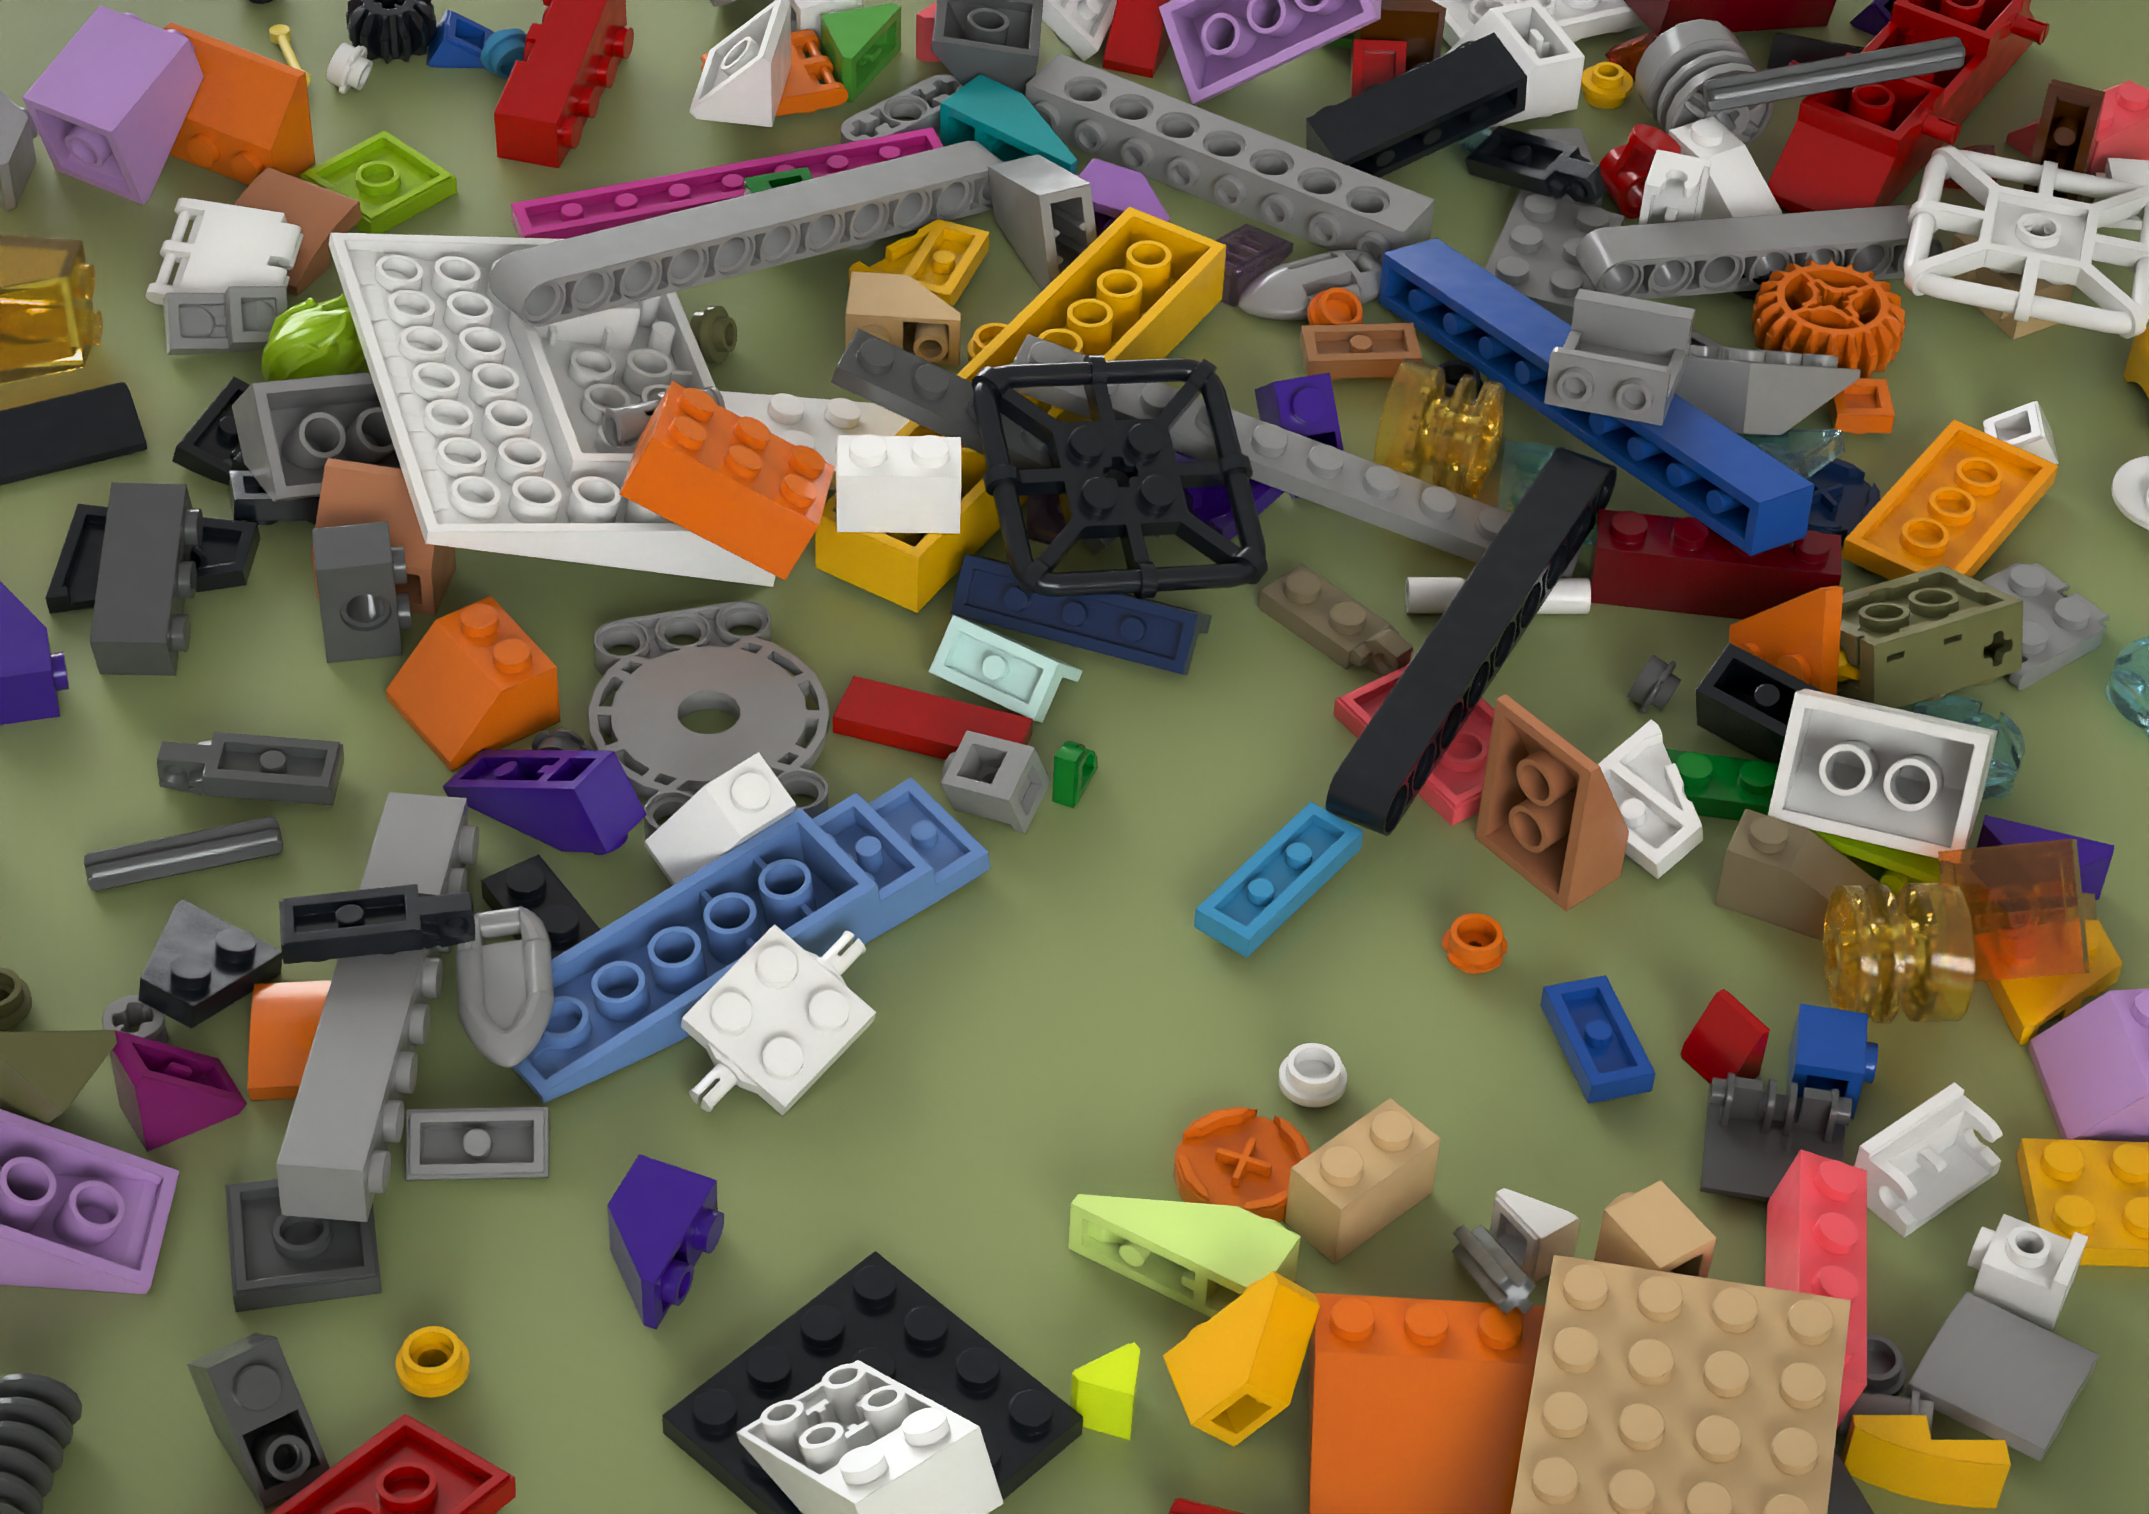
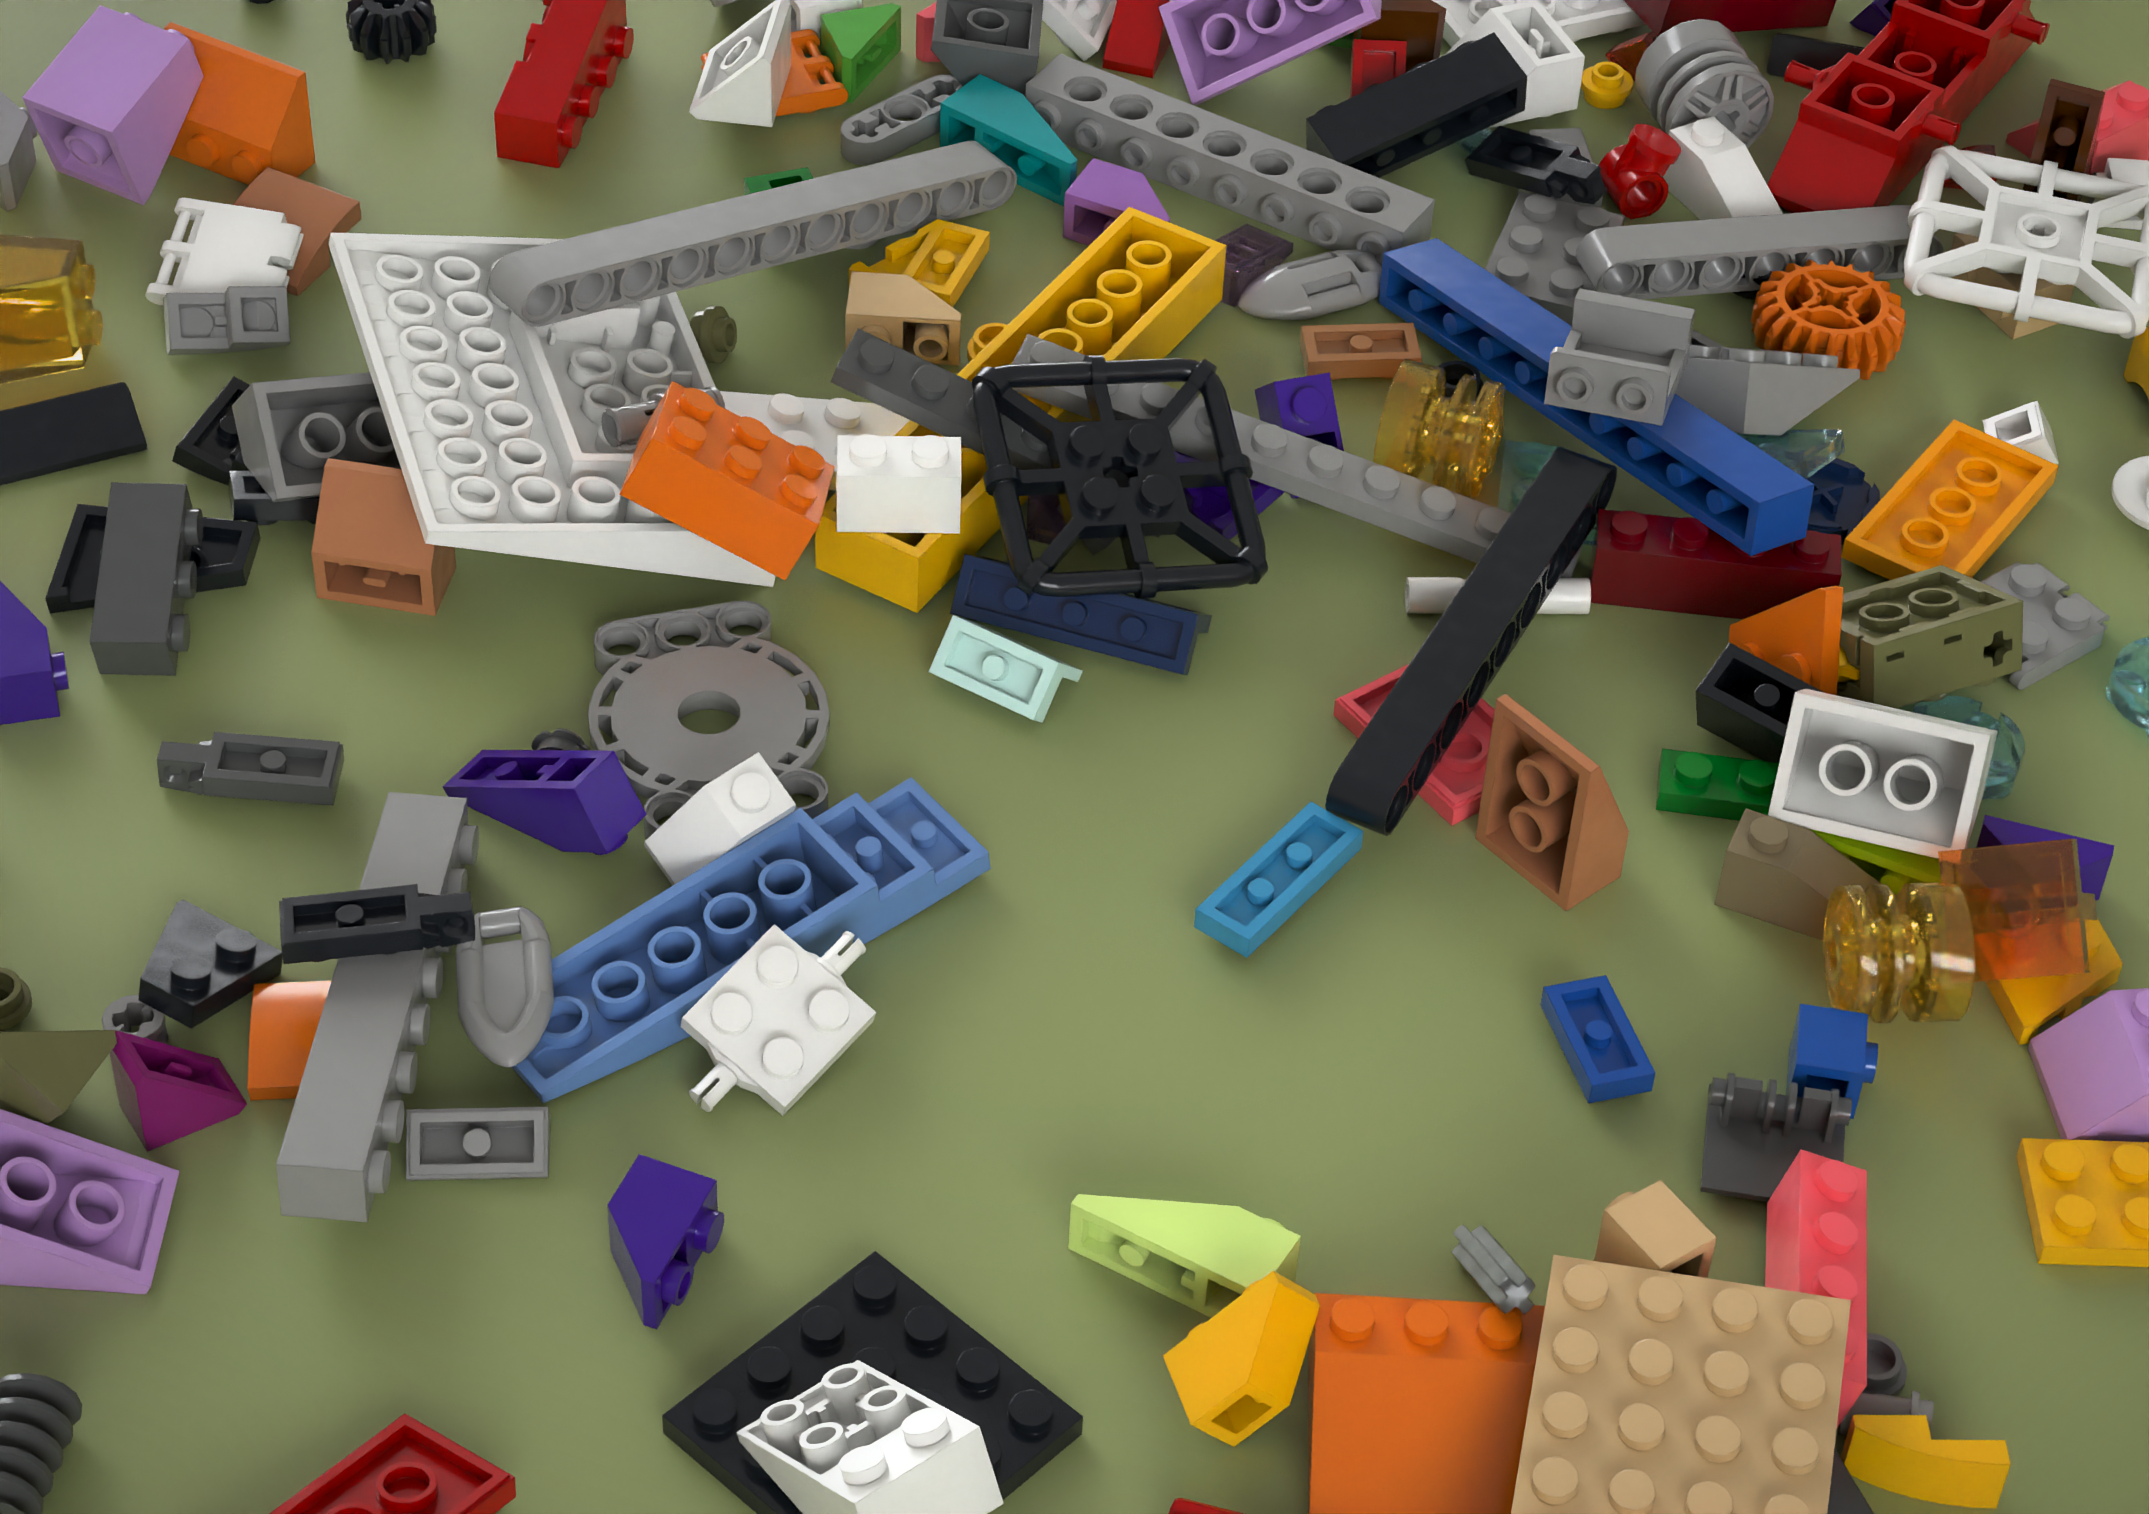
dark grey axle [84,816,283,891] -> none
dark grey slope [187,1333,330,1508] -> none
dark grey tile [225,1179,382,1312] -> none
lime hair [261,292,370,382] -> none
light yellow hinge [269,24,311,88] -> none
lime tile [300,130,458,234] -> none
dark grey brick [312,521,412,663] -> none
white plate [326,42,373,94] -> none
orange slope [386,596,560,771] -> none
yellow plate [395,1326,470,1397] -> none
blue slope [426,9,494,68] -> none
dark azure plate [480,28,526,79] -> none
black plate [481,854,601,959] -> none
dark pink plate [511,127,944,239] -> none
red tile [833,676,1033,760] -> none
light grey brick [941,730,1050,834] -> none
light grey slope [988,154,1097,291] -> none
green tile [1052,741,1098,808] -> none
neon yellow slope [1070,1342,1141,1440] -> none
orange tile [1173,1107,1311,1223] -> none
dark tan hinge [1258,563,1413,677] -> none
white plate [1278,1043,1347,1108] -> none
tan brick [1285,1098,1441,1264] -> none
orange plate [1307,287,1363,325] -> none
orange plate [1442,913,1508,974] -> none
white slope [1489,1188,1581,1283] -> none
white wing [1598,719,1703,879] -> none
dark grey plate [1627,655,1682,714] -> none
white hinge [1638,149,1712,225] -> none
red slope [1680,989,1770,1084] -> none
dark grey axle [1703,36,1966,112] -> none
orange plate [1827,378,1895,434] -> none
white hinge [1854,1082,2003,1238] -> none
light grey slope [1904,1291,2100,1461] -> none
white brick [1967,1214,2088,1331] -> none

